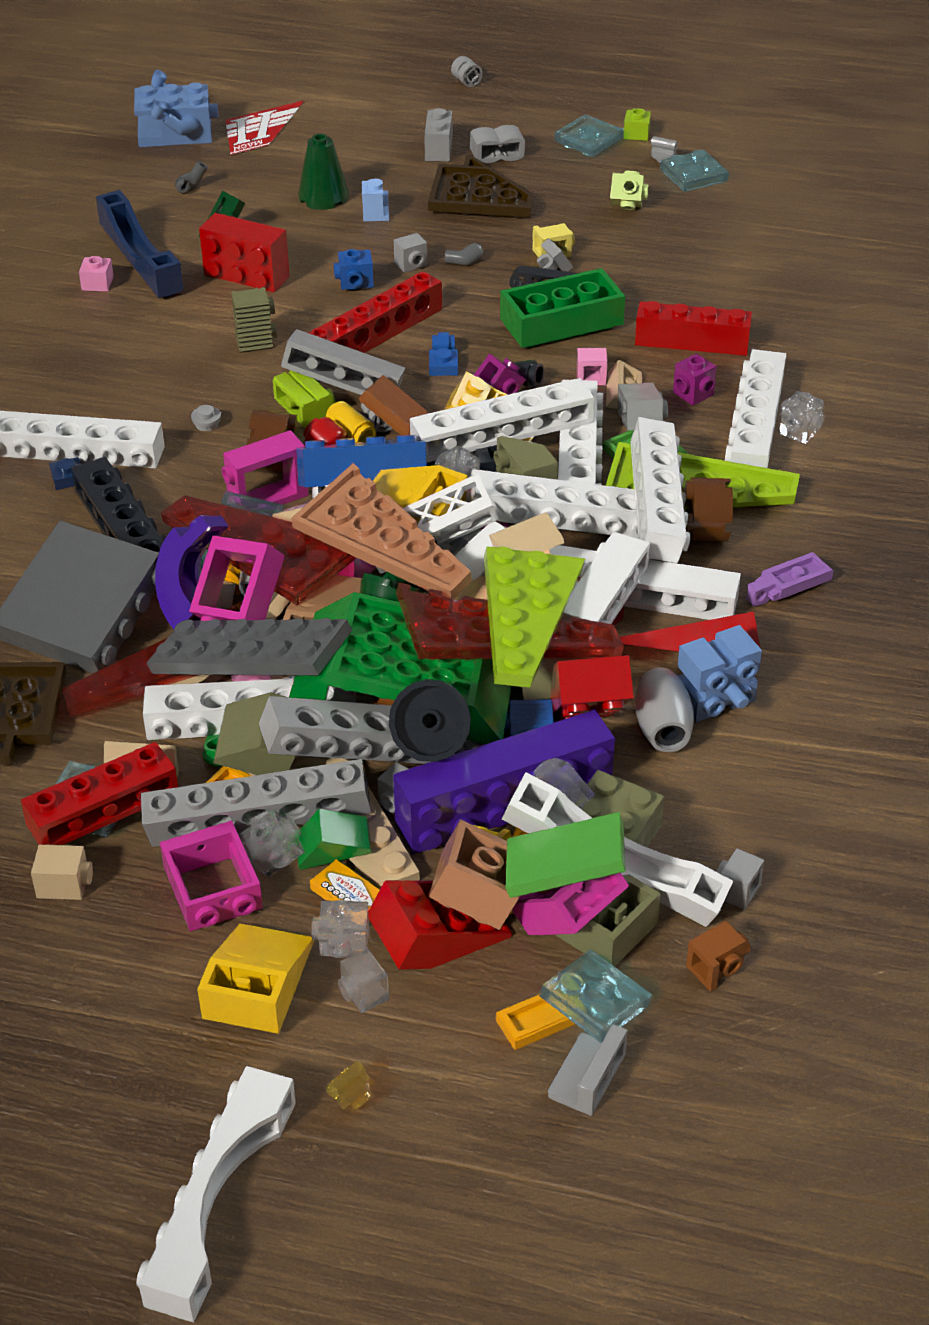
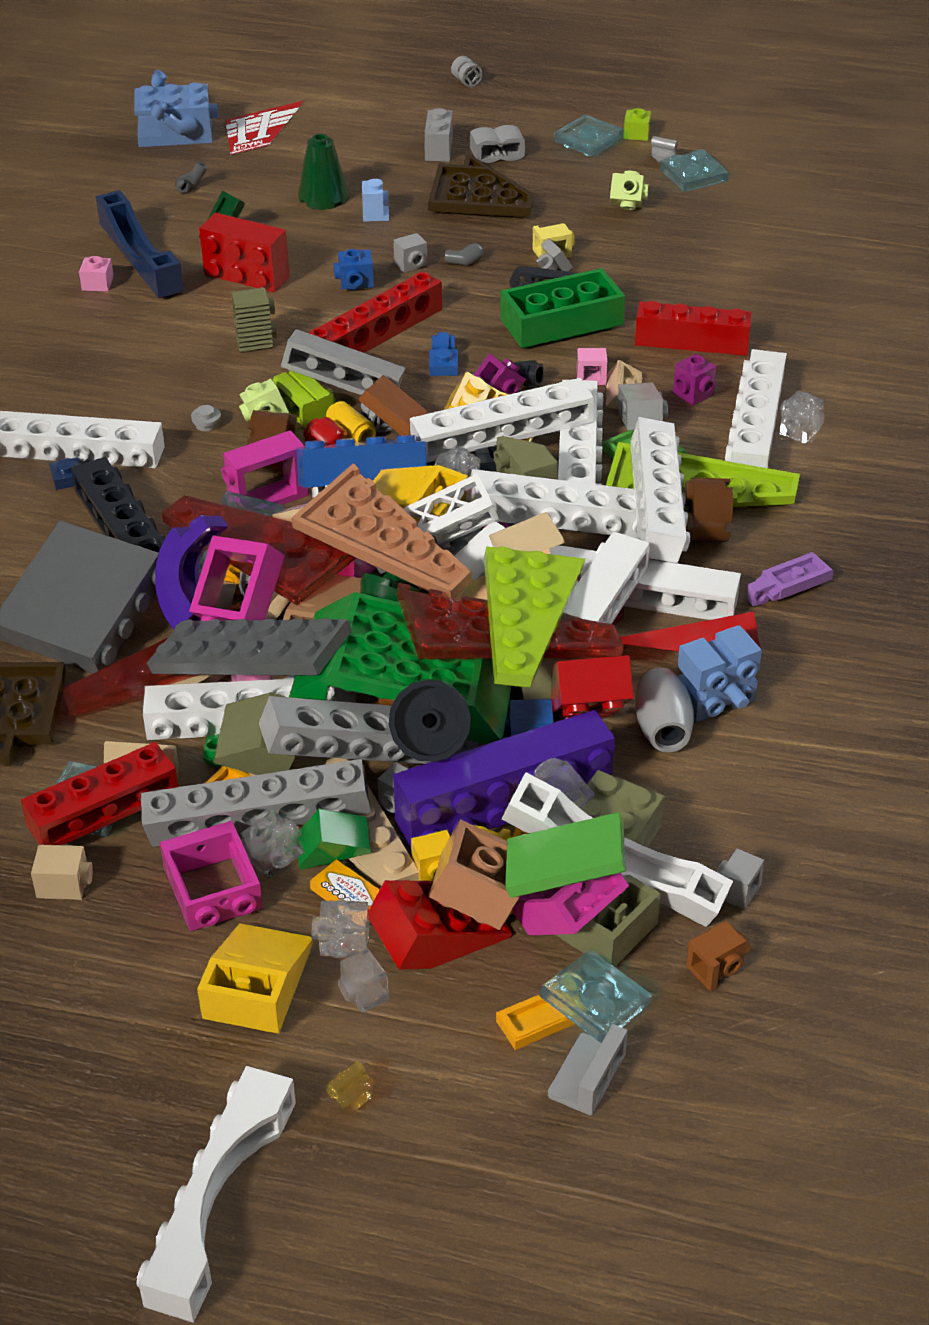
none -> yellowish green brick [239,379,289,422]
none -> yellow plate [411,830,450,881]

